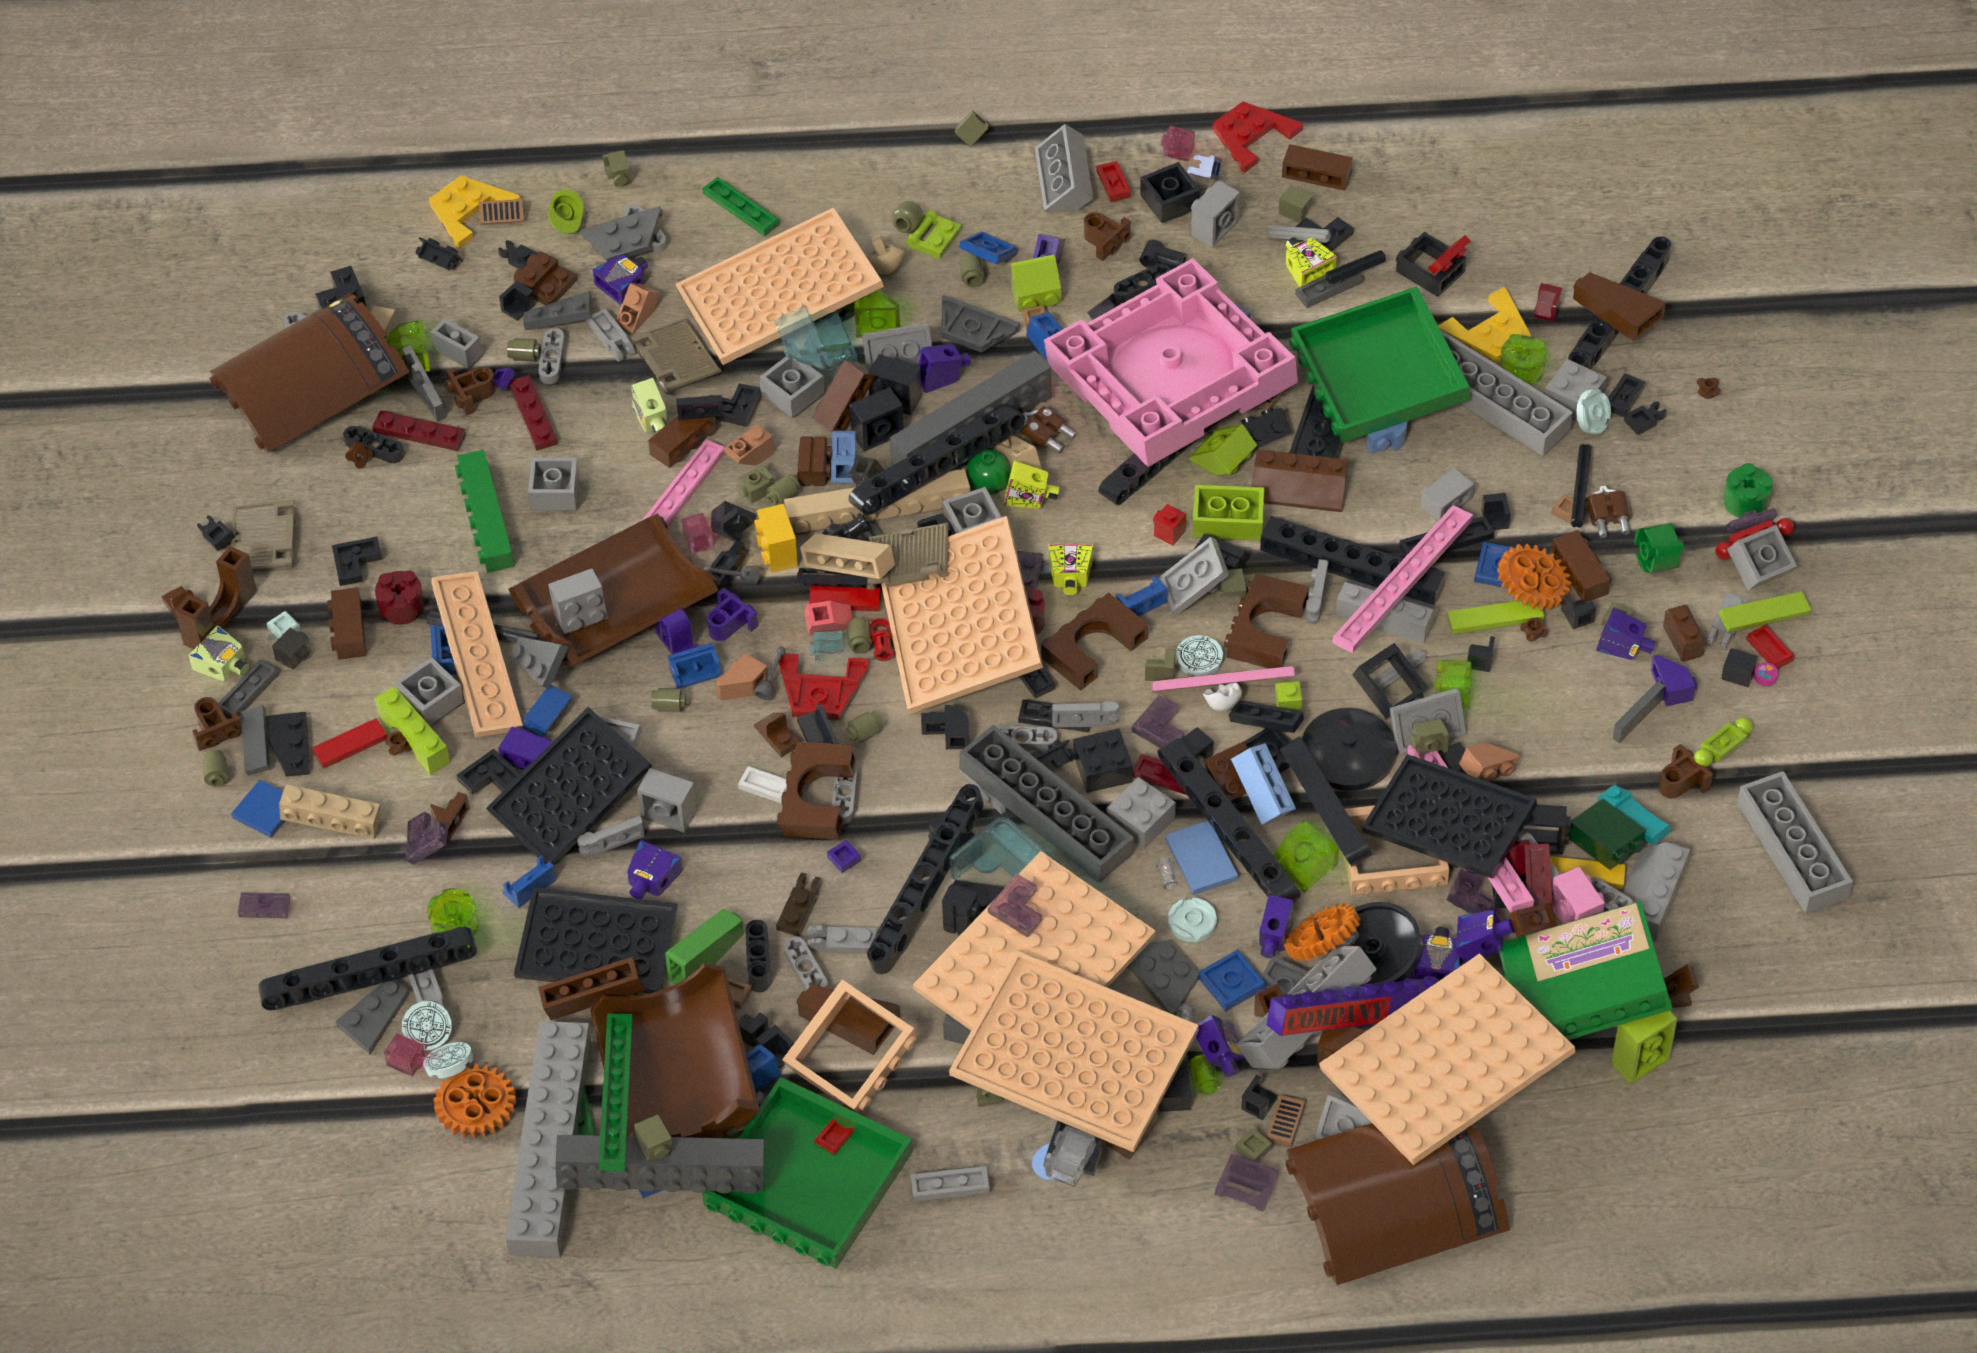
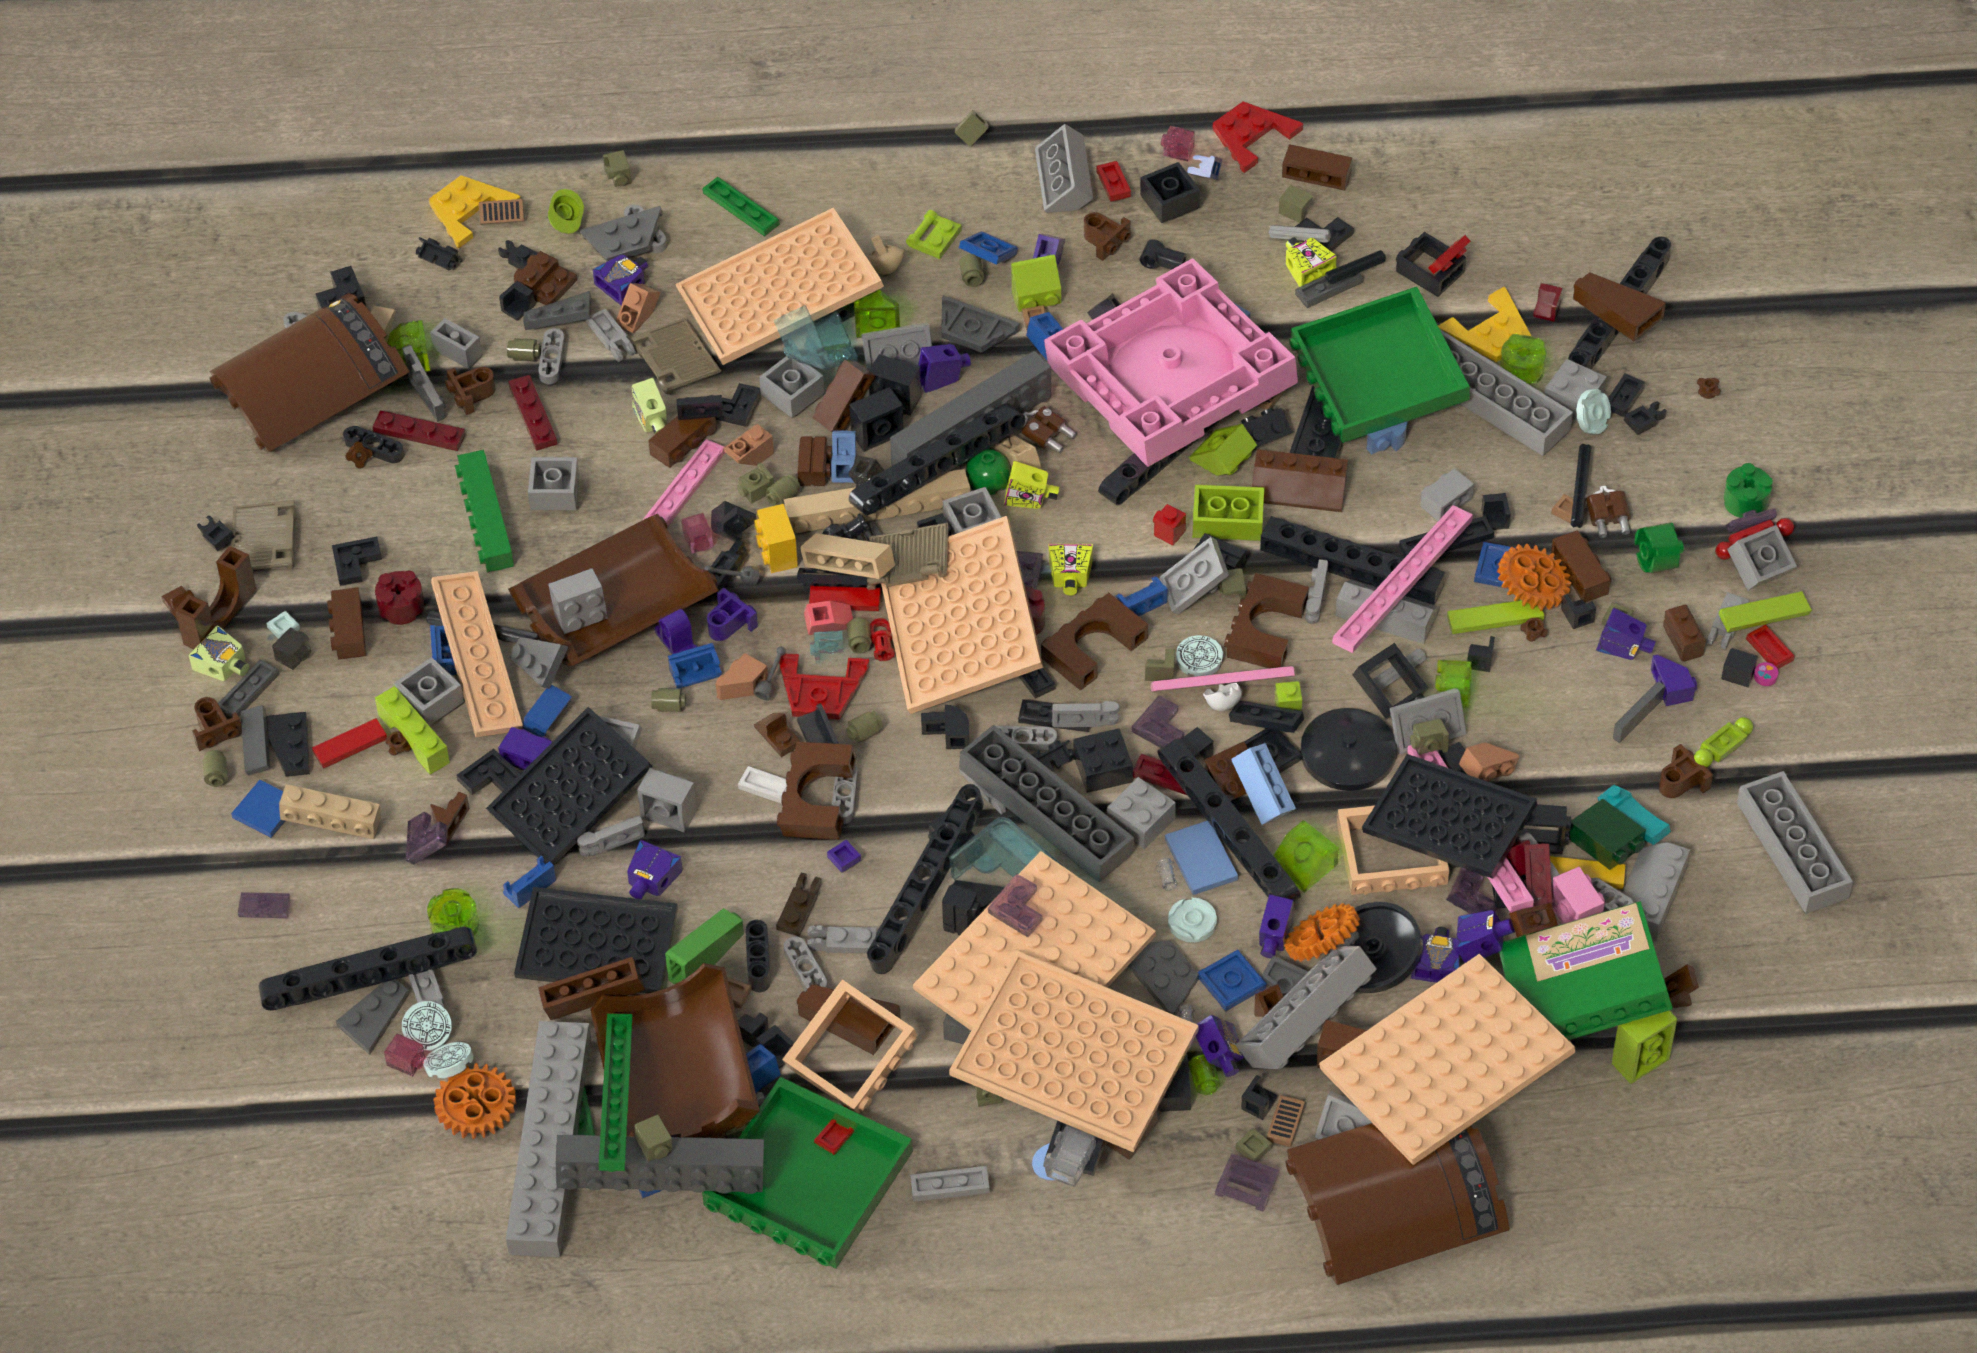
dark purple tile [494,368,515,391] -> none
olive head [891,201,924,233] -> none
black beam [1114,264,1171,303] -> none
light grey brick [1191,180,1240,248] -> none
brick [1266,976,1439,1036] -> none
black beam [1279,736,1372,867] -> none

